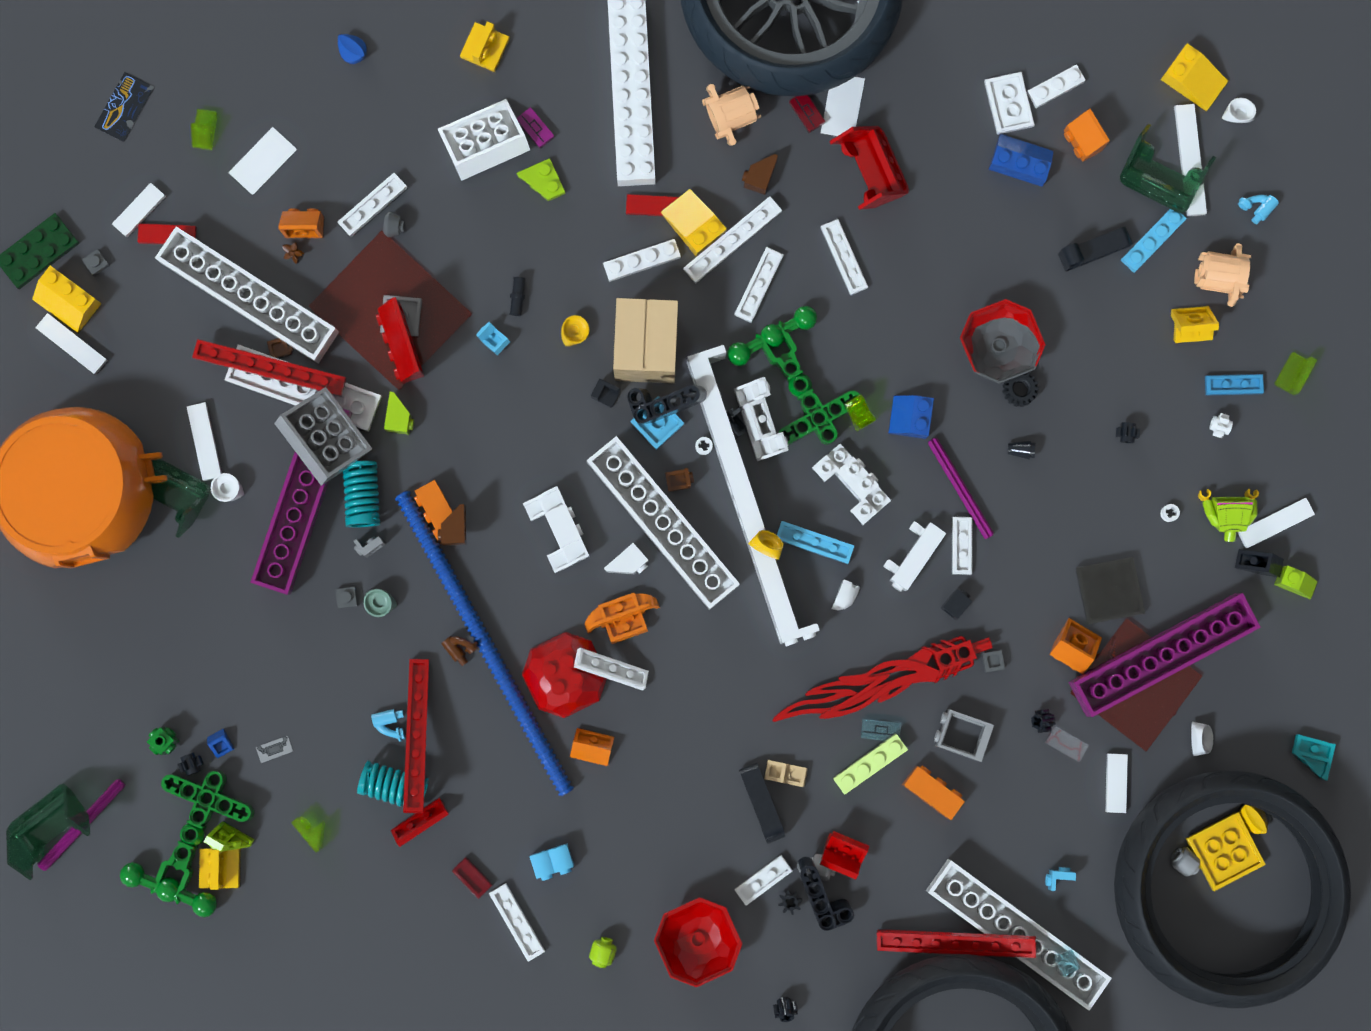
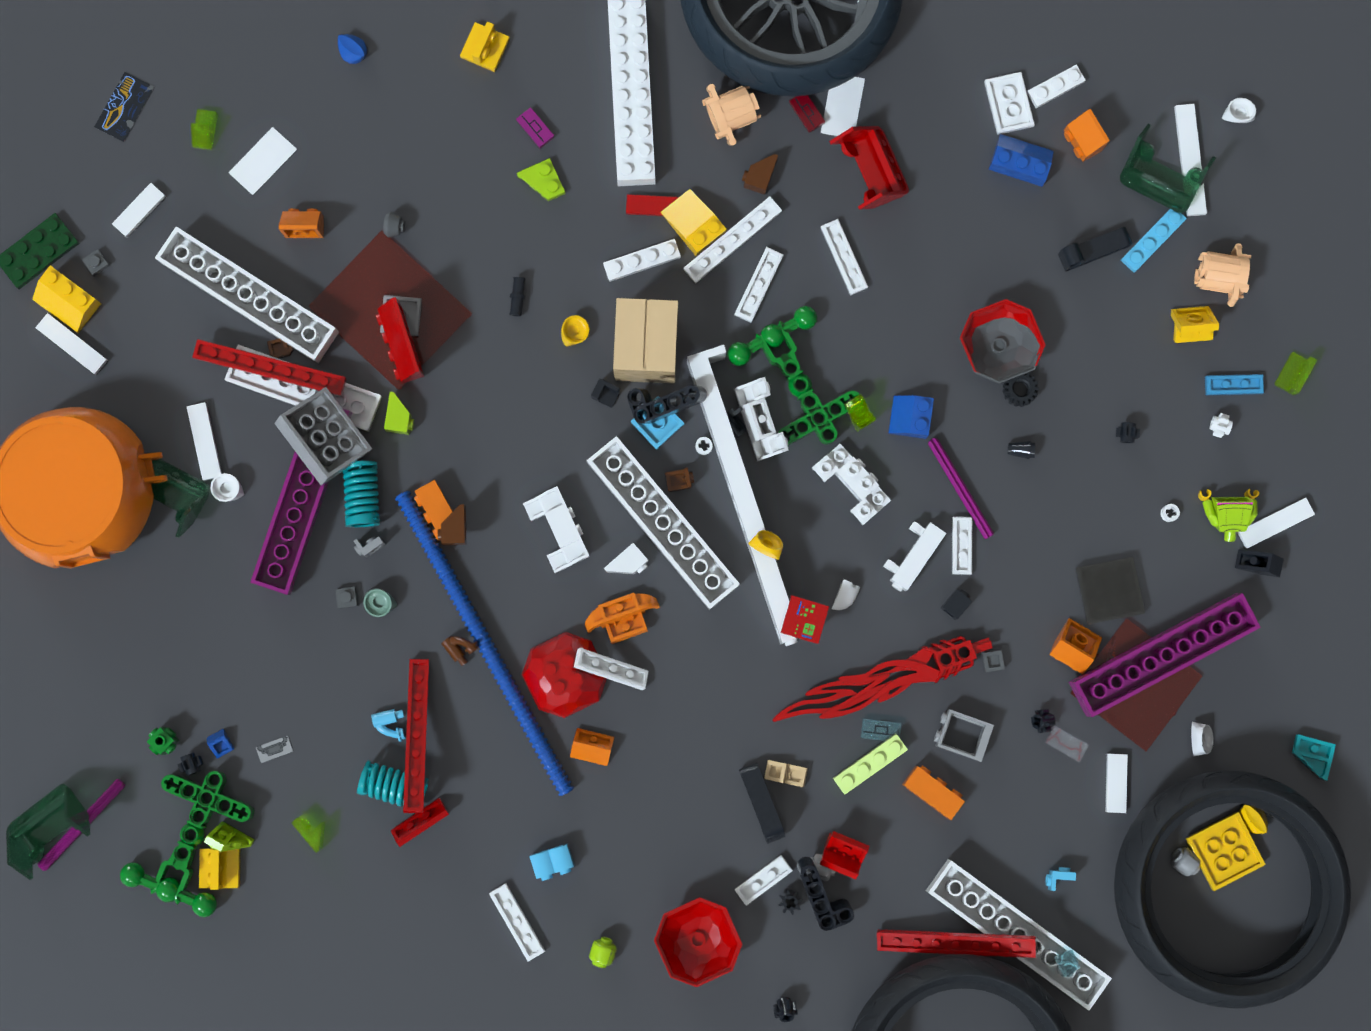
red tile [137,224,197,244] -> none
reddish brown plant [282,242,304,264] -> none
white plate [338,173,407,237] -> none
white slope [438,99,530,181] -> none
dark red tile [452,857,493,899] -> none
medium azure bracket [476,322,510,356] -> none
medium azure plate [777,521,854,564] -> none
yellow slope [1160,43,1228,112] -> none
medium azure plant [1238,195,1279,224] -> none
lime slope [1274,565,1318,599] -> none
none -> red tile [780,595,829,644]

